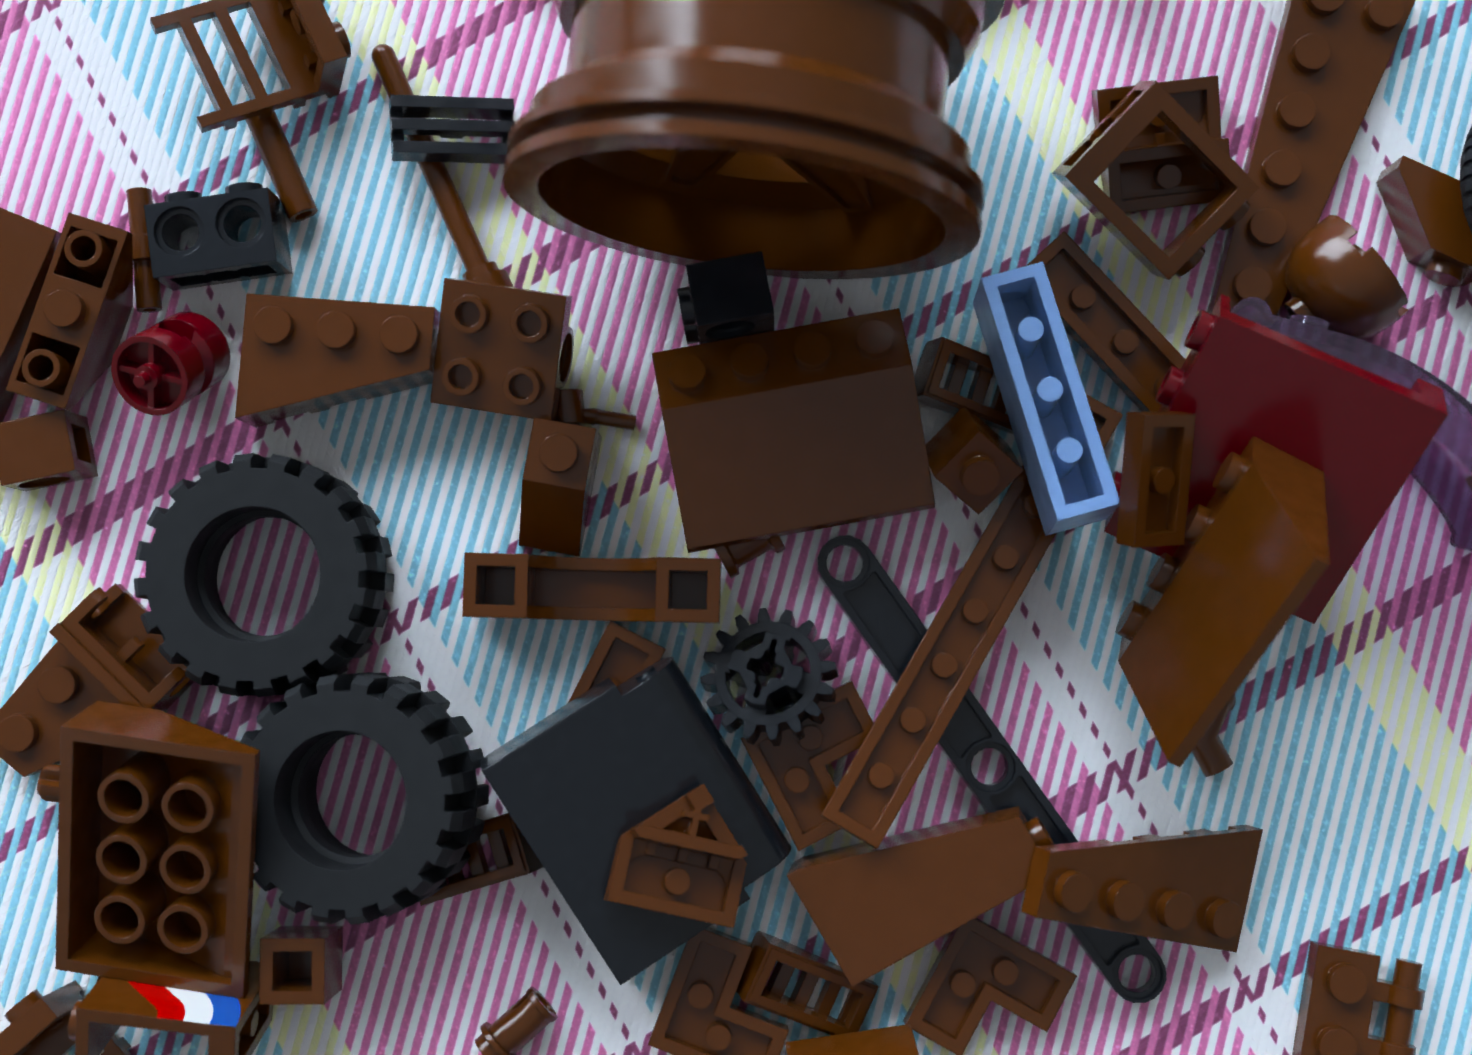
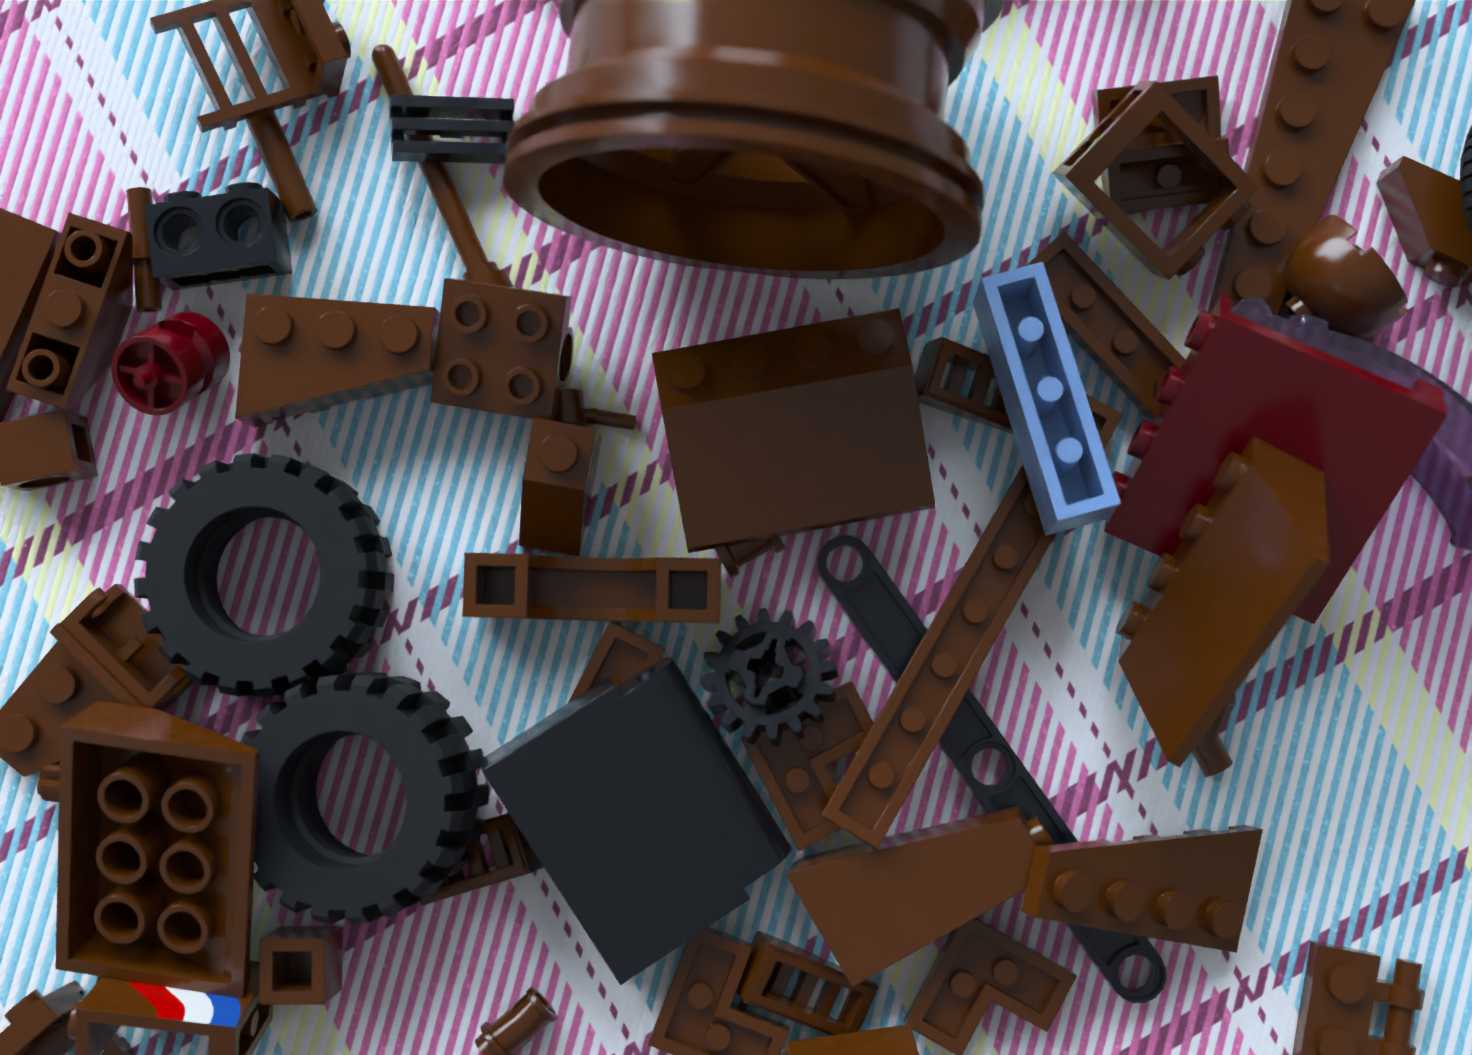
reddish brown slope [604,784,748,928] -> none
black brick [677,251,774,344] -> none
reddish brown brick [926,405,1024,515] -> none
reddish brown plate [1116,411,1196,548] -> none

